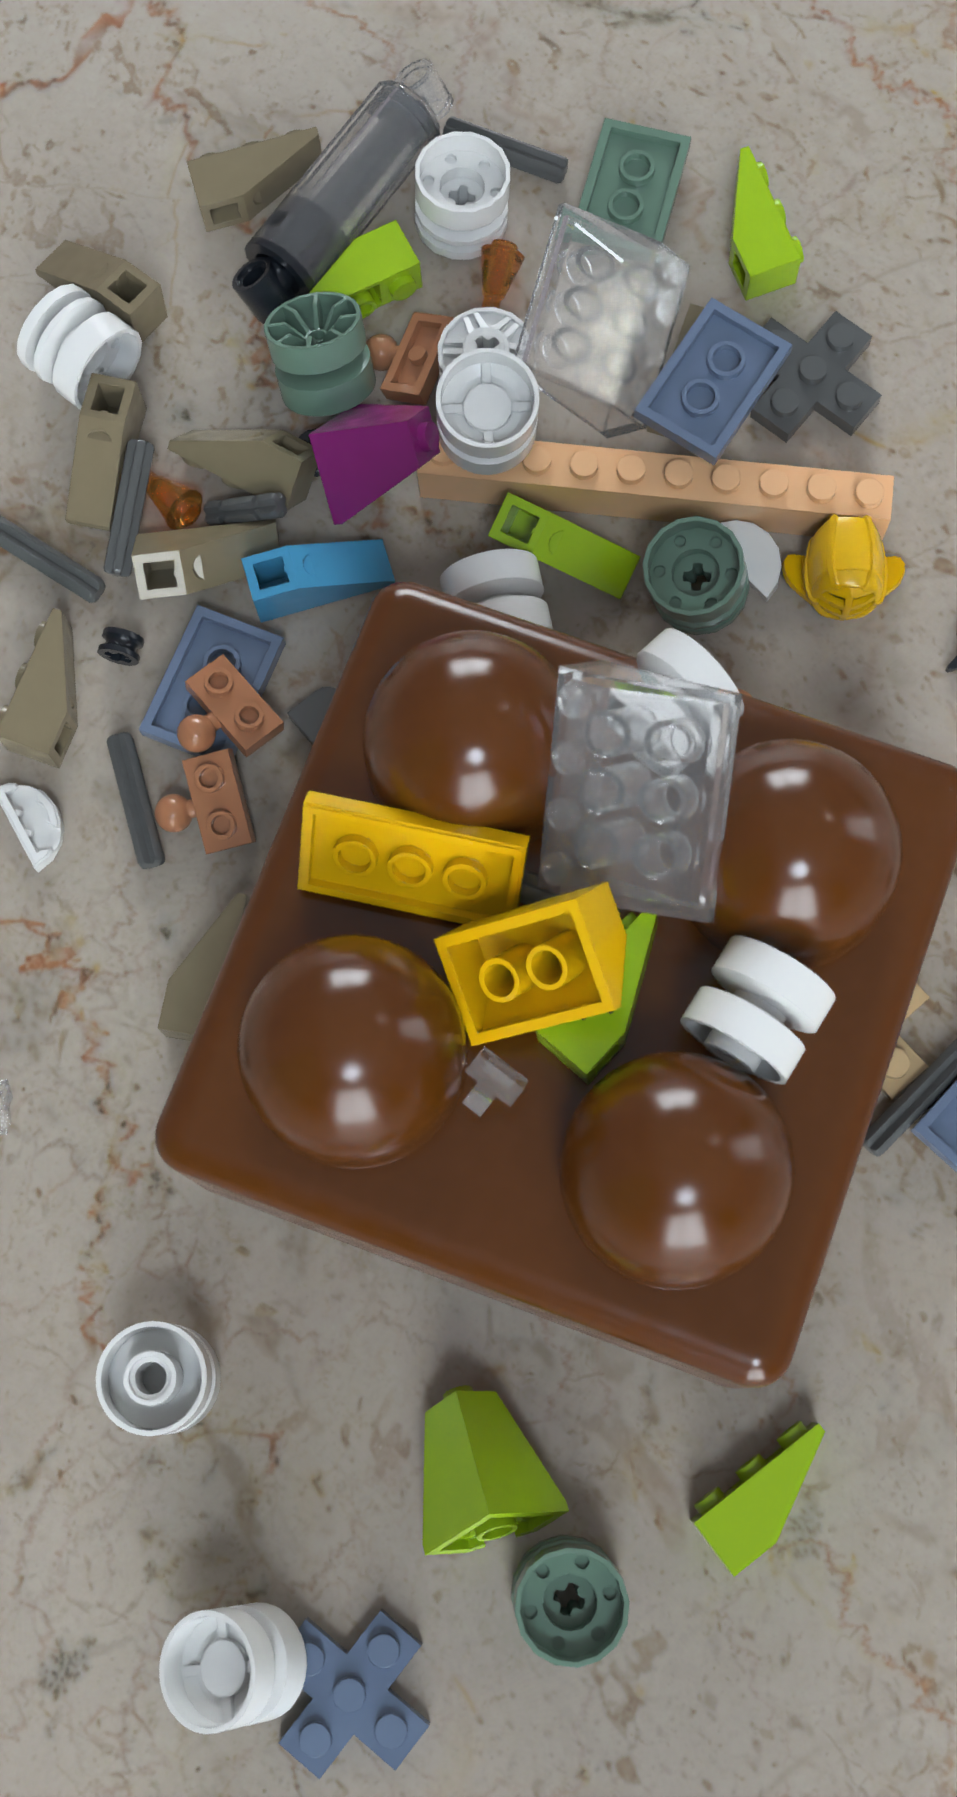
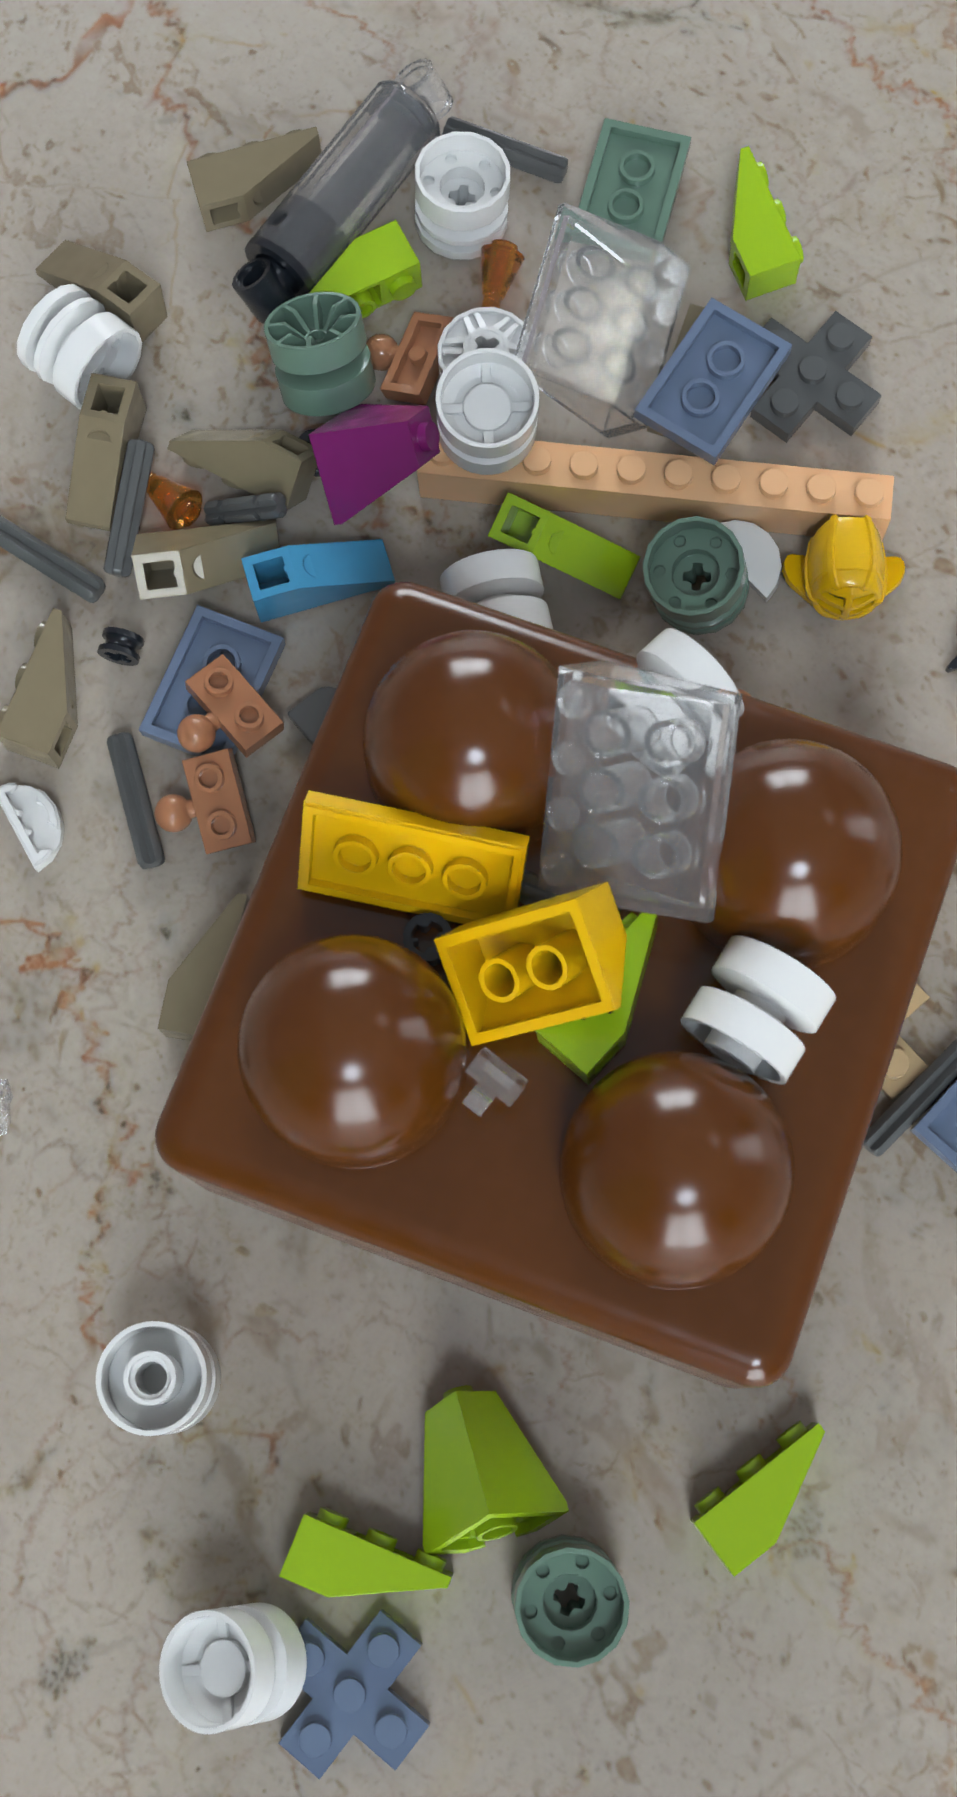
none -> lime slope [279,1507,454,1598]
none -> black bush [403,913,452,967]

